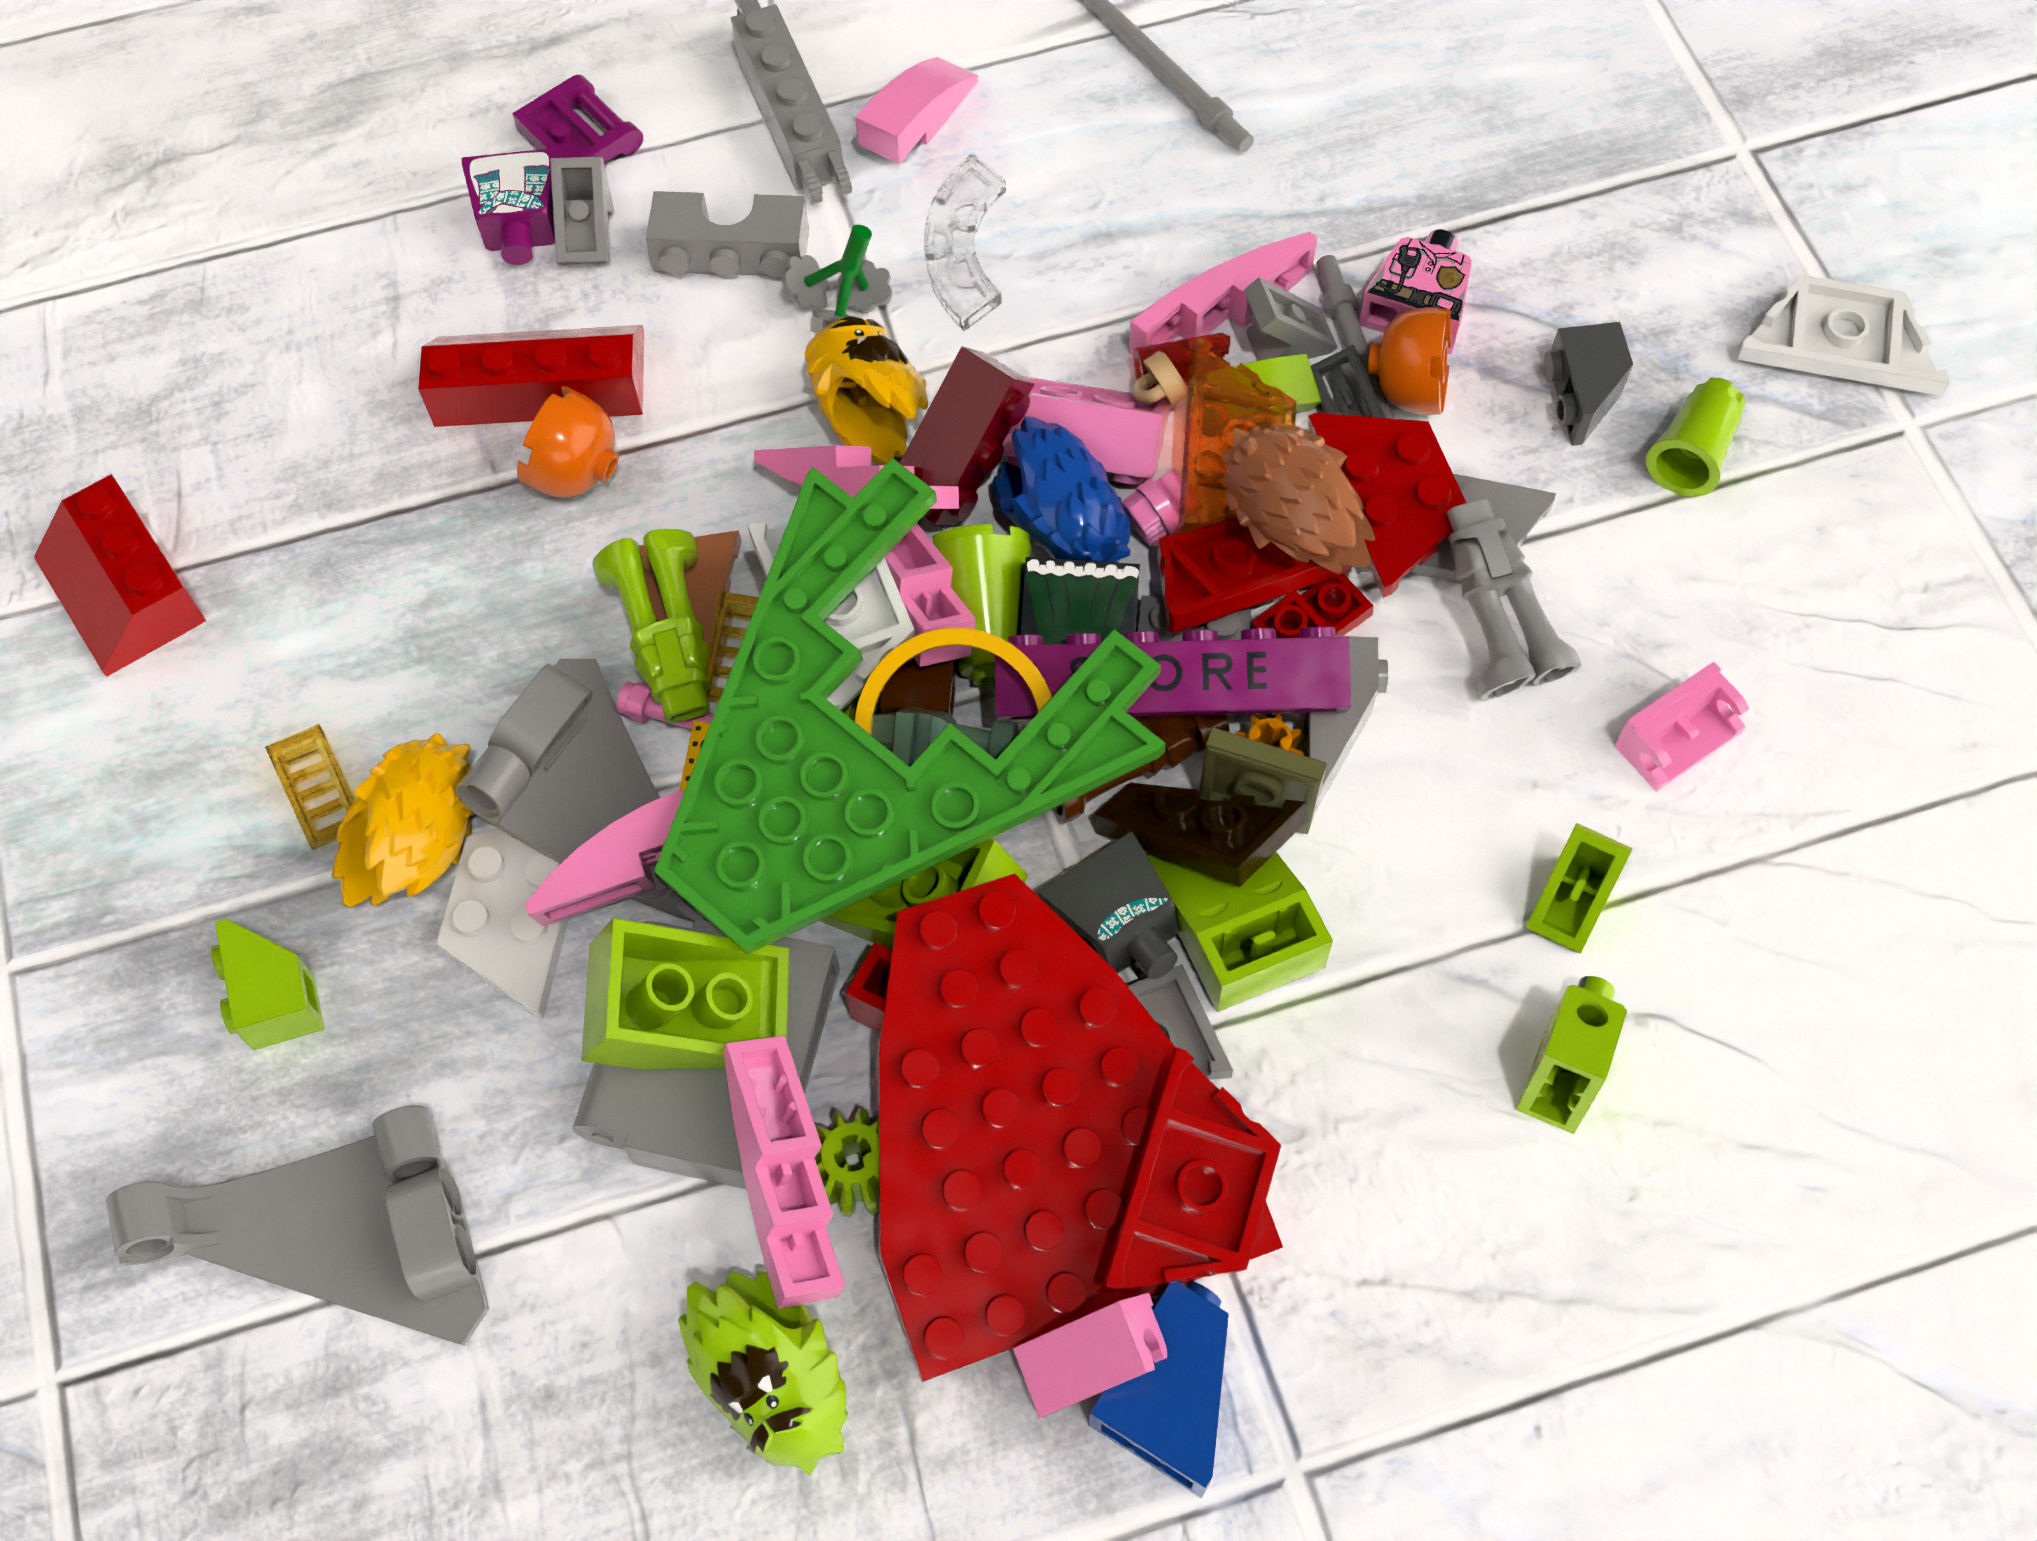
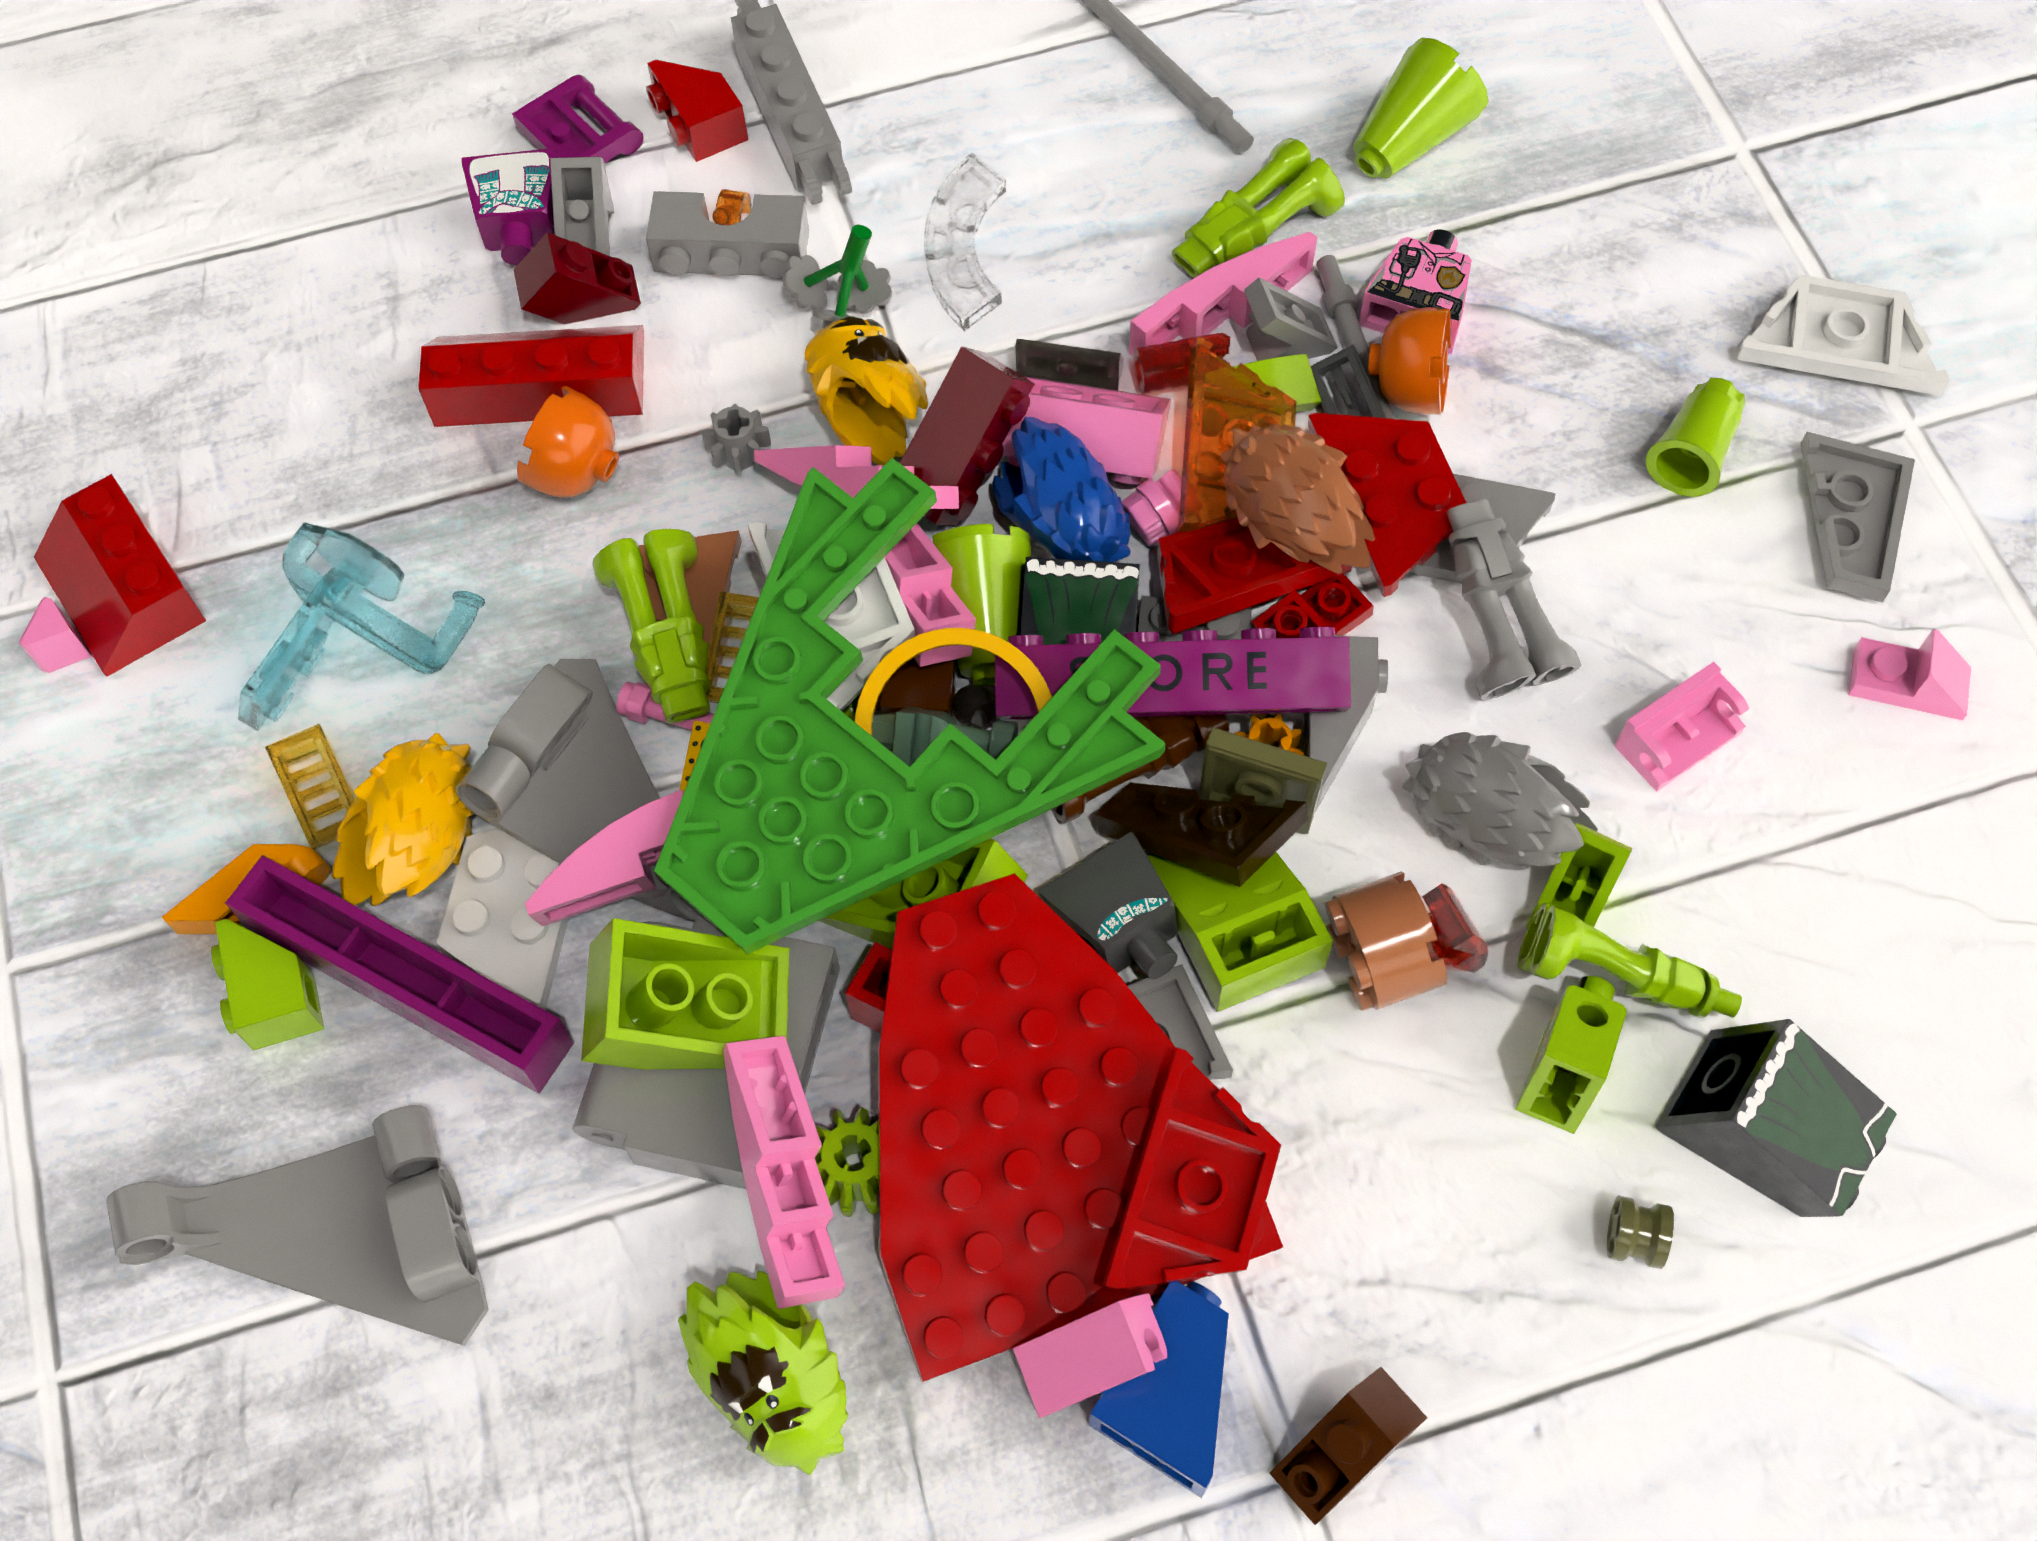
bright pink slope [855,57,978,164] -> none
tan tile [1132,351,1188,406] -> none
dark grey slope [1544,322,1633,446] -> none
none -> bright pink slope [19,597,92,673]
none -> light orange piece [162,844,331,934]
none -> magenta brick [225,855,574,1094]
none -> clear light blue plate [238,523,485,731]
none -> dark red slope [513,232,641,325]
none -> red slope [646,60,749,162]
none -> light grey gear [702,404,771,473]
none -> clear orange piece [712,189,752,225]
none -> clear smoke hinge [952,684,997,730]
none -> clear smoke slope [1015,338,1124,391]
none -> lime piece [1171,138,1345,278]
none -> reddish brown slope [1269,1367,1428,1525]
none -> nougat brick [1325,871,1447,1011]
none -> lime cone [1353,37,1488,178]
none -> light grey head [1402,732,1598,867]
none -> clear red slope [1422,883,1489,973]
none -> lime piece [1517,903,1742,1018]
none -> olive wheel [1607,1195,1674,1269]
none -> black slope [1655,1019,1897,1217]
none -> light grey wing [1800,432,1915,603]
none -> bright pink slope [1848,629,1971,721]

